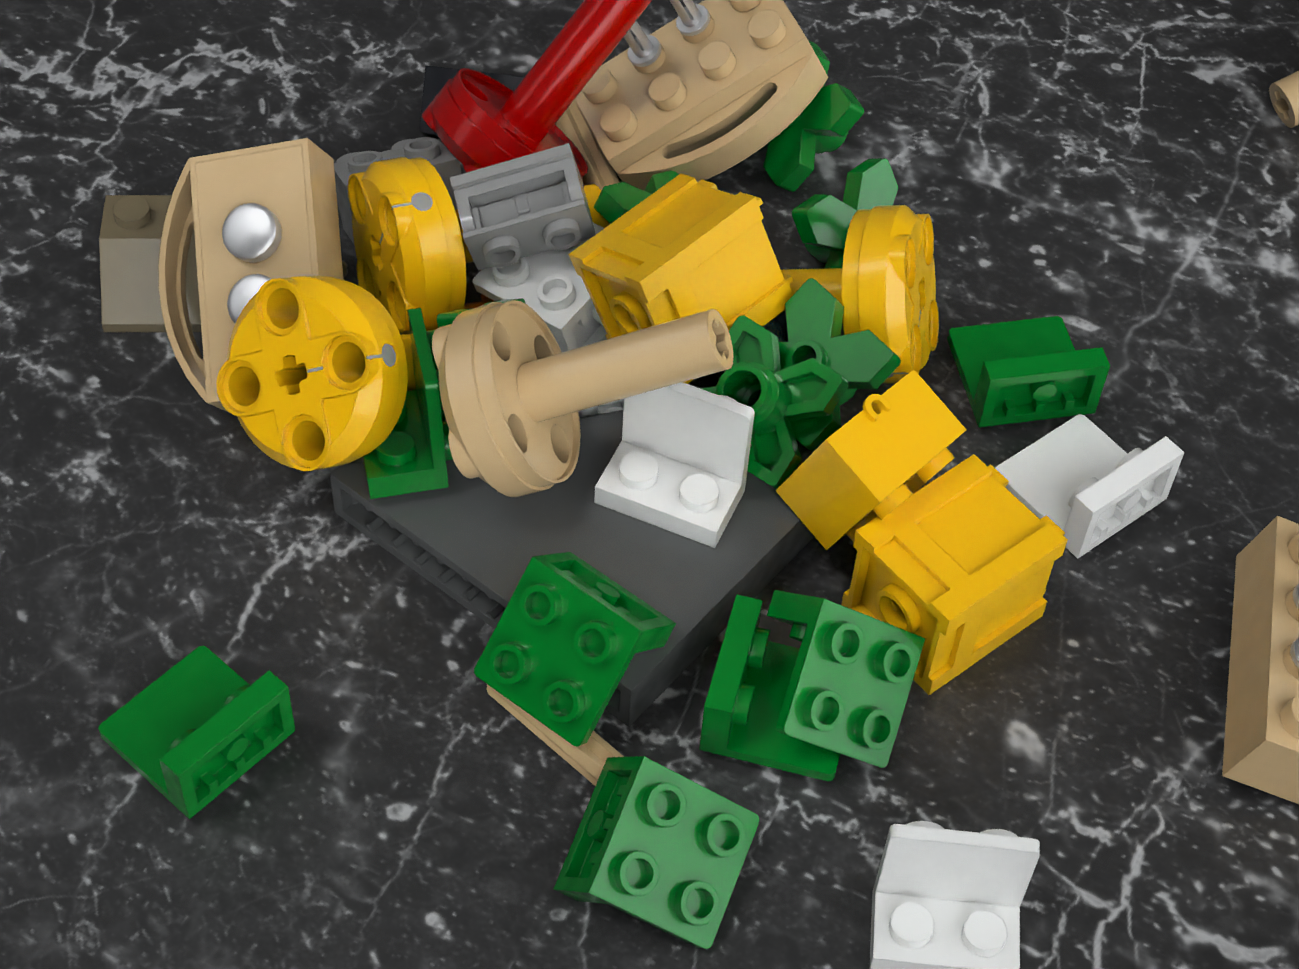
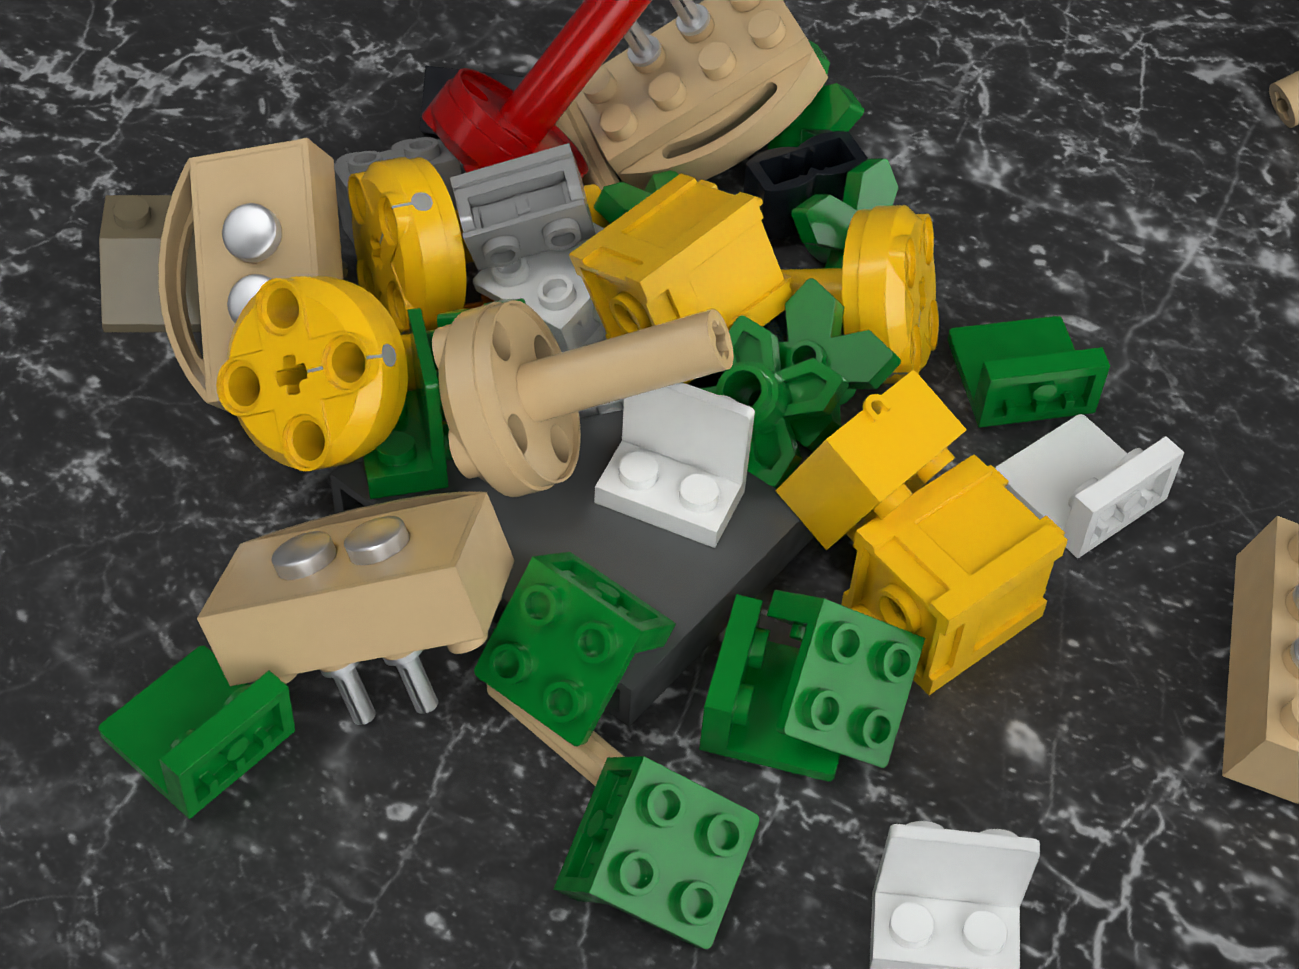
none -> tan piece [197,492,515,725]
none -> black brick [743,131,868,240]

